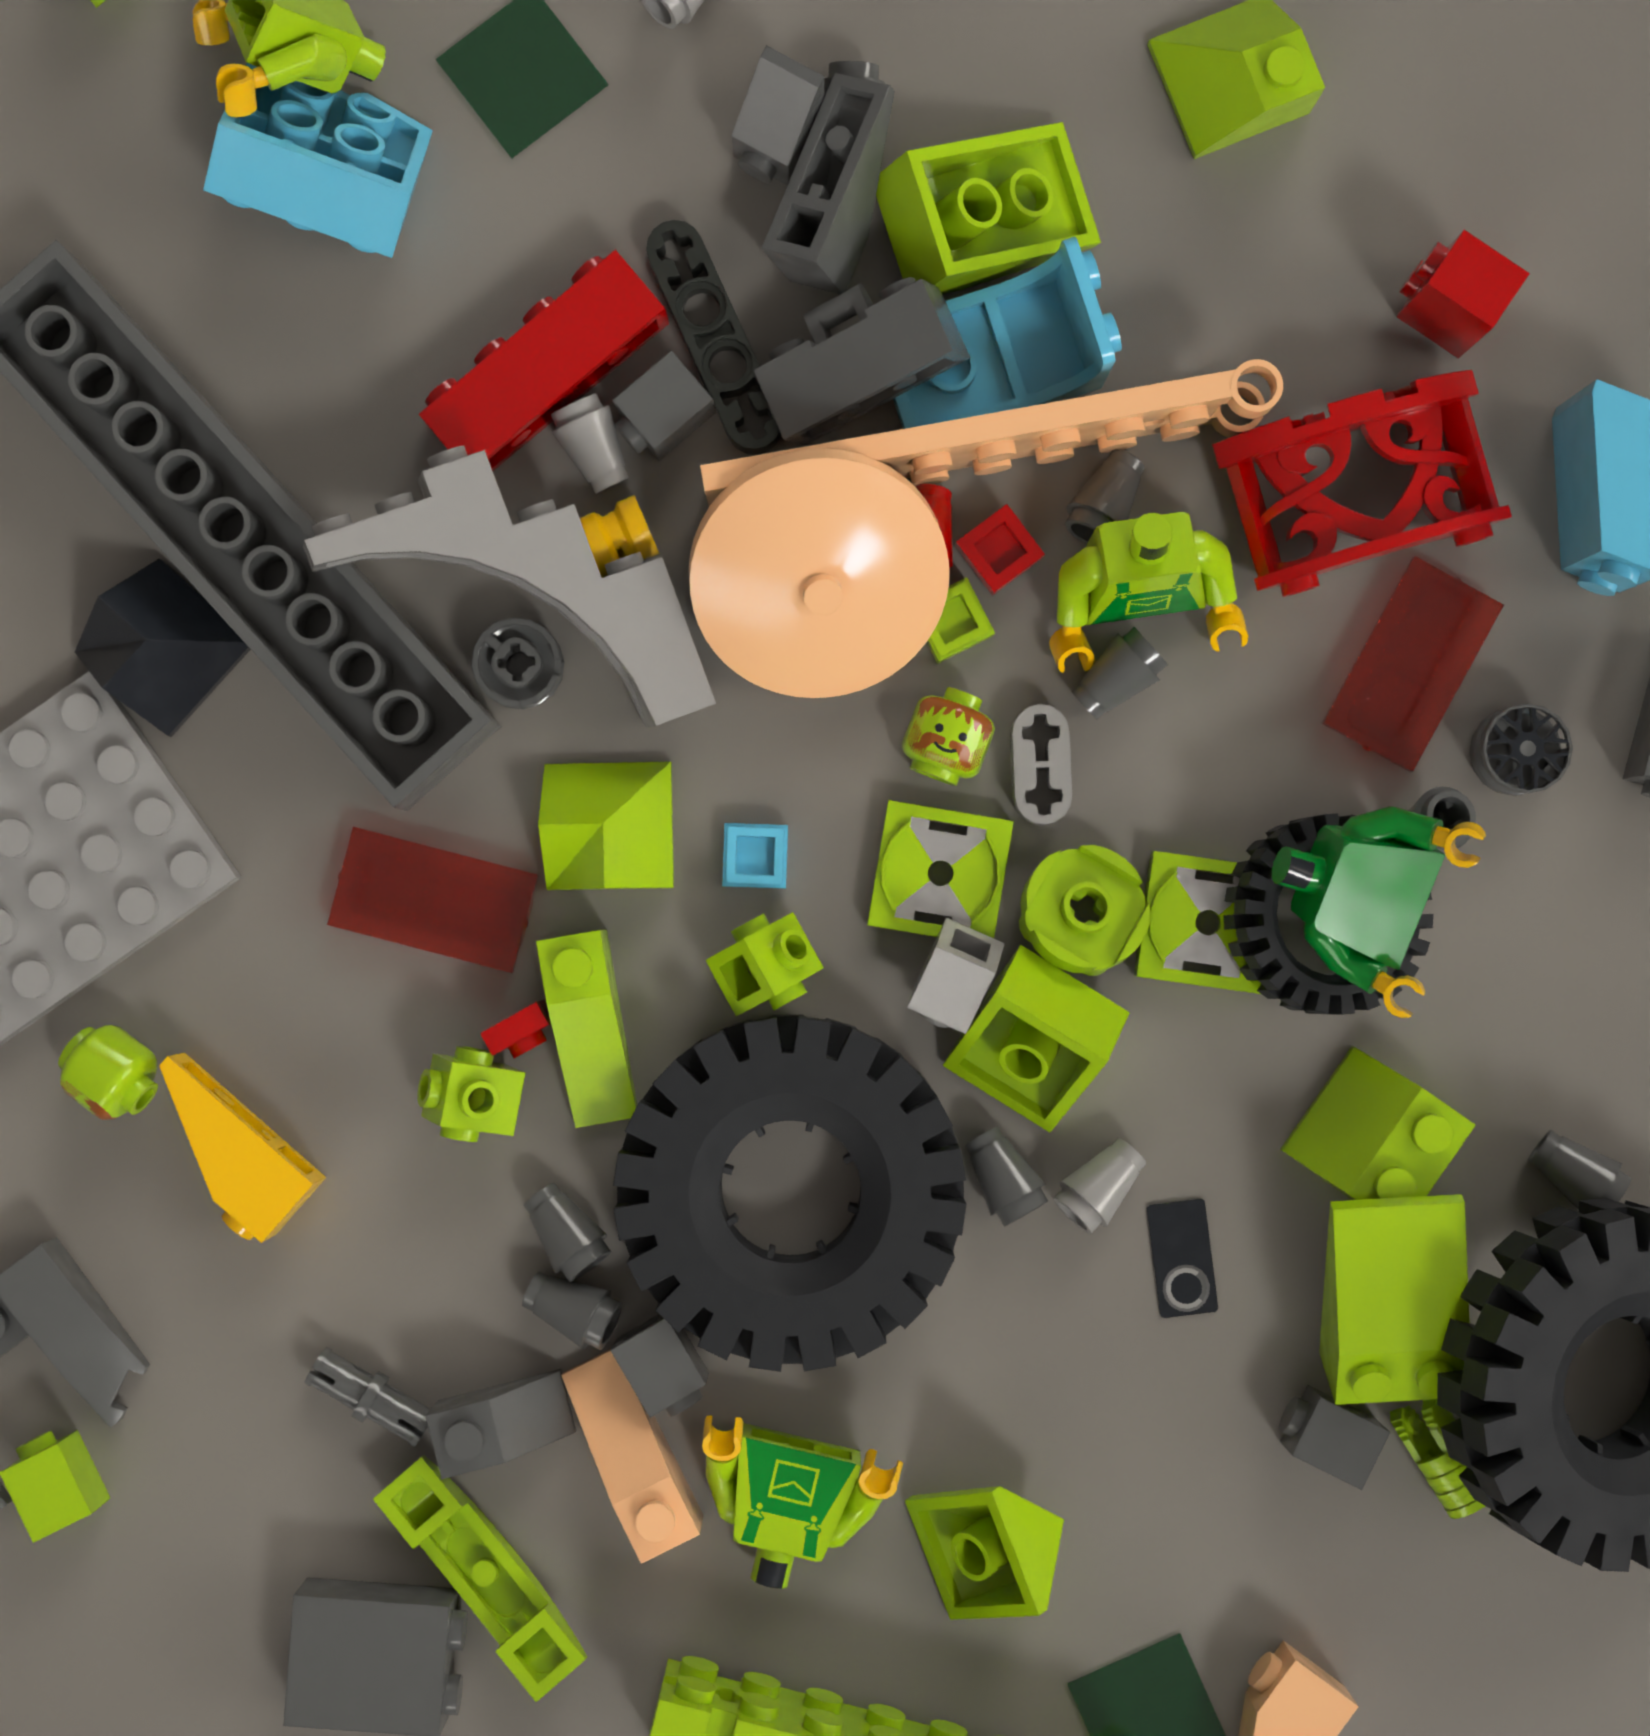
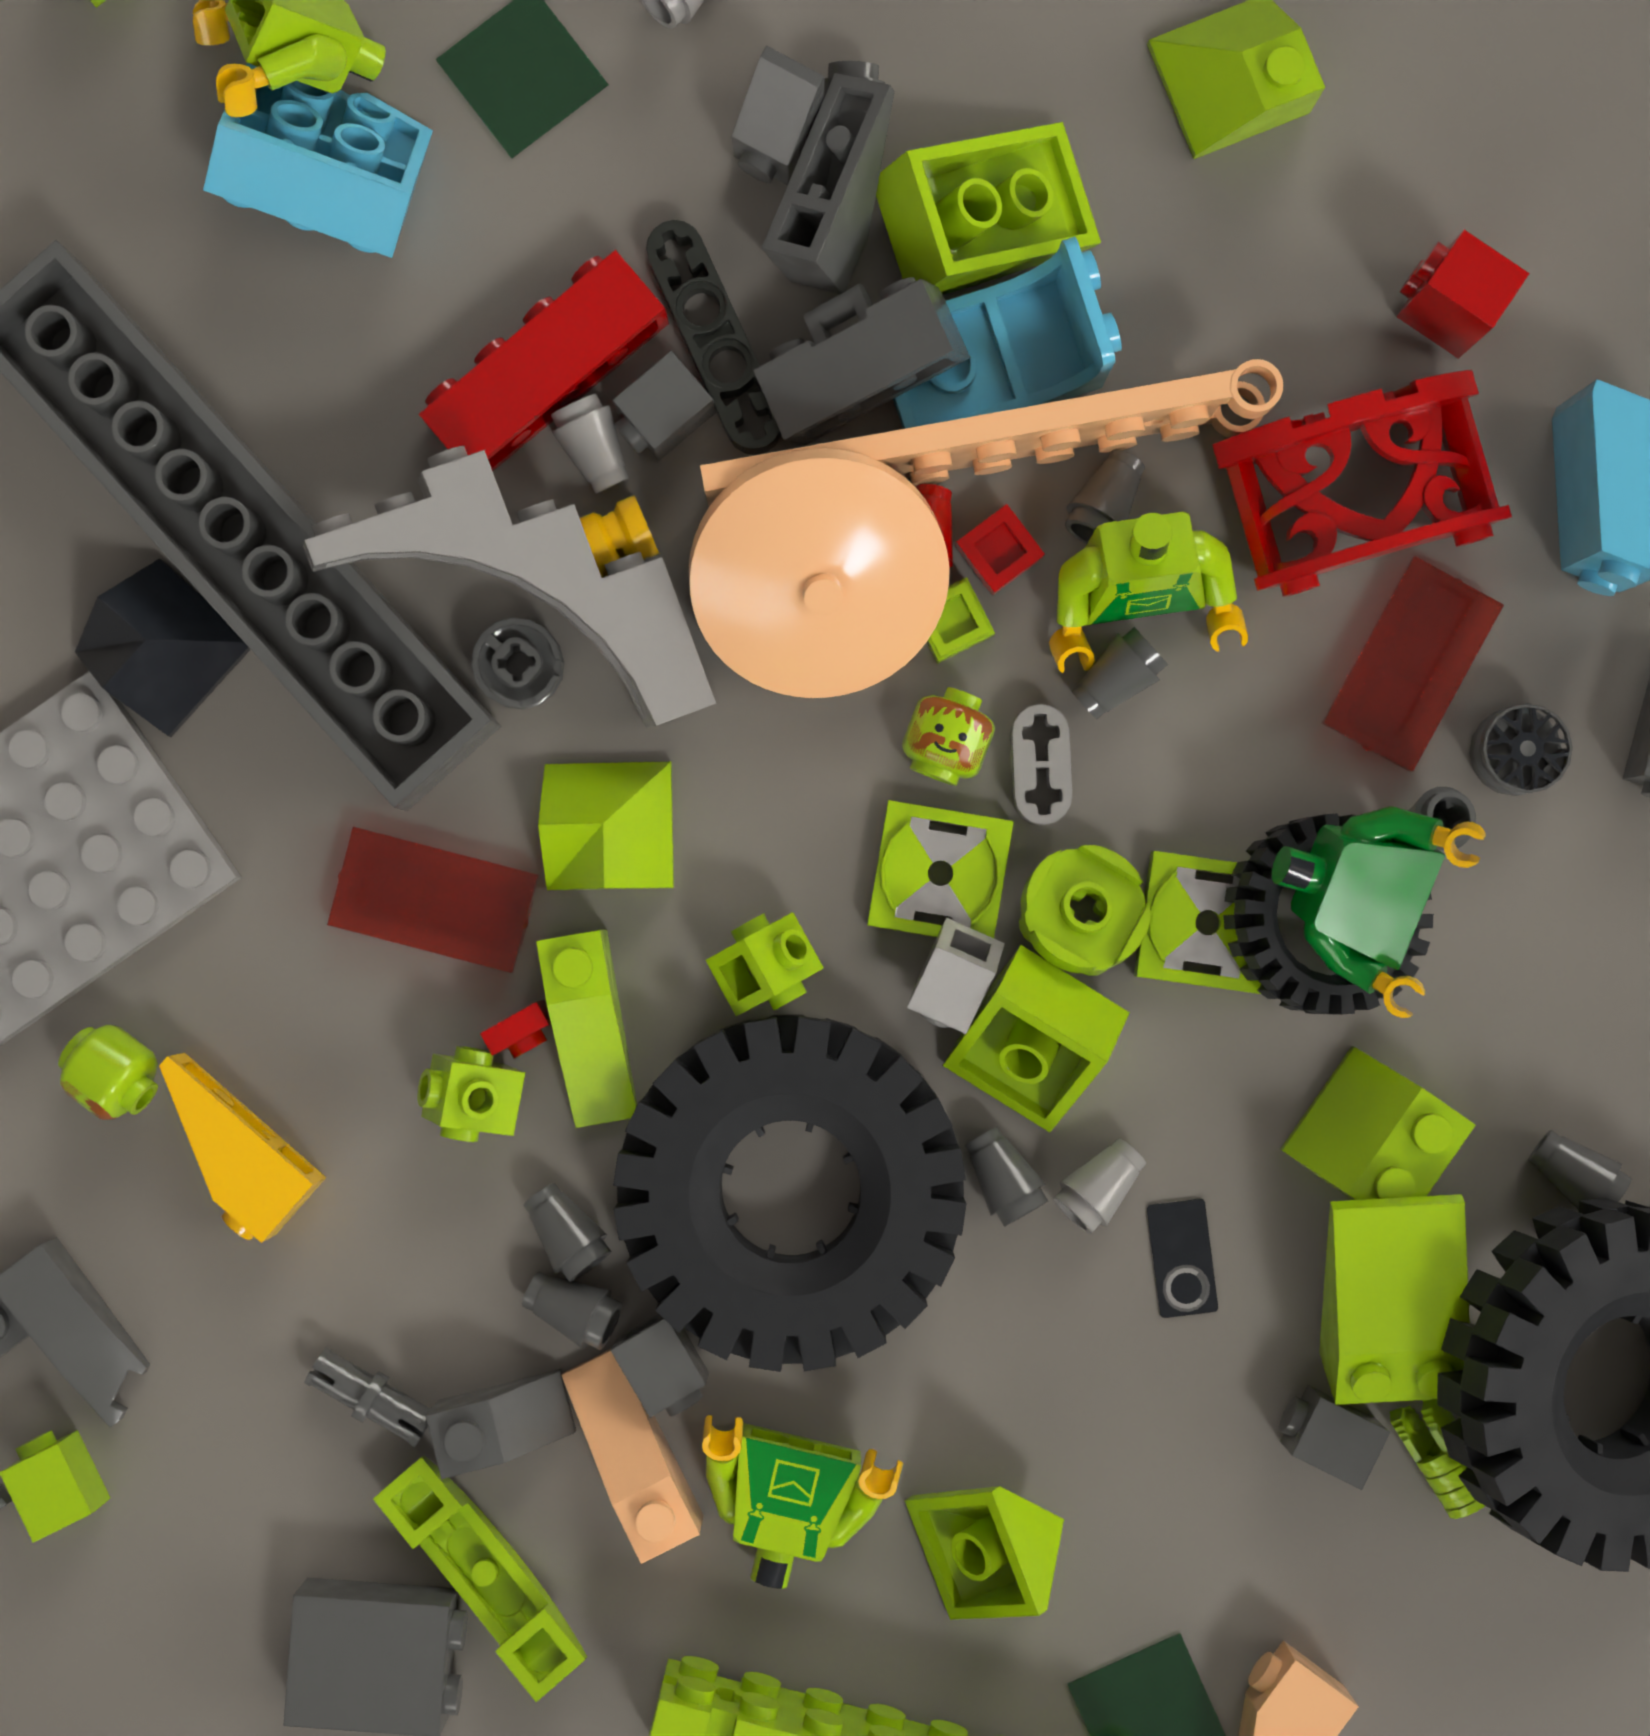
medium azure tile [722,823,788,889] -> none

